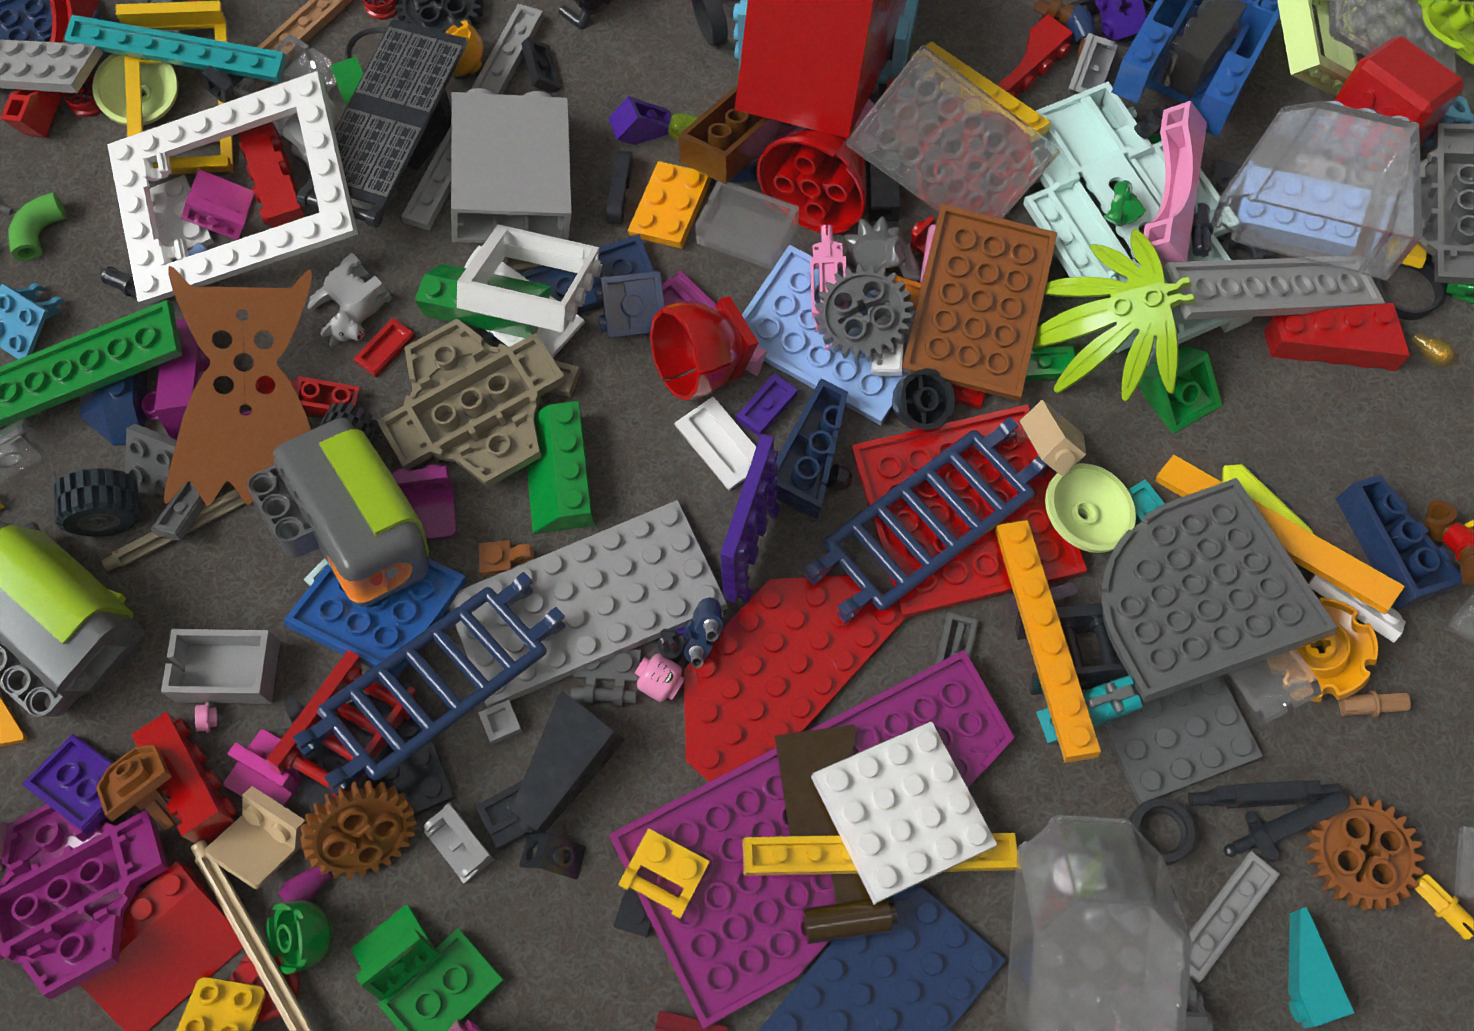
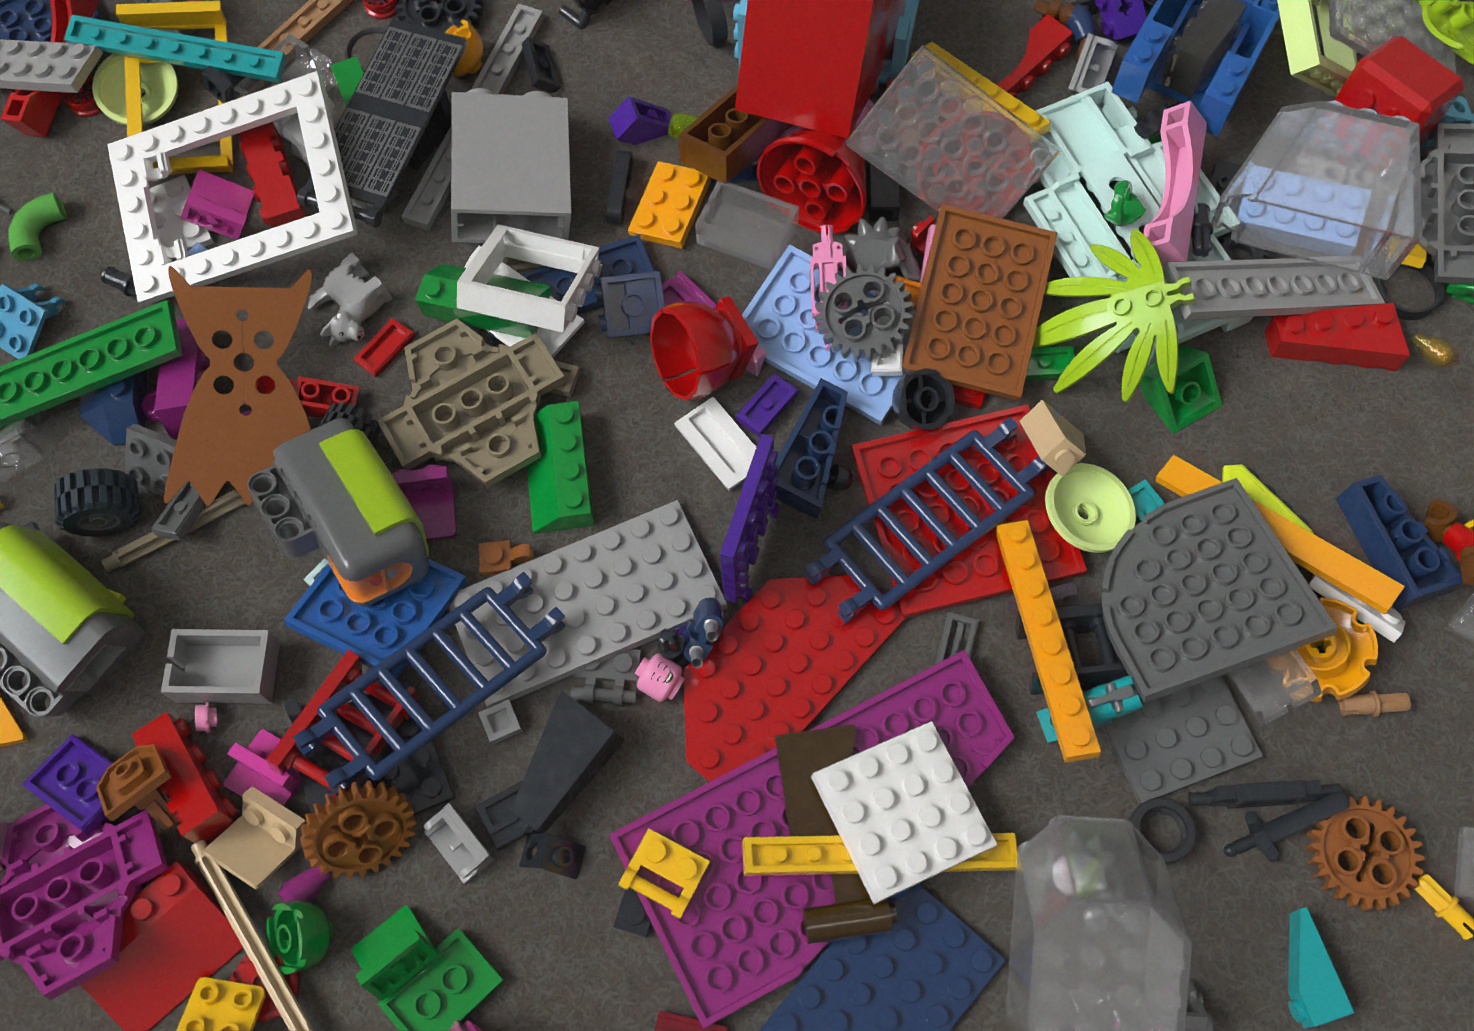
light grey tile [1169,851,1280,982] -> none

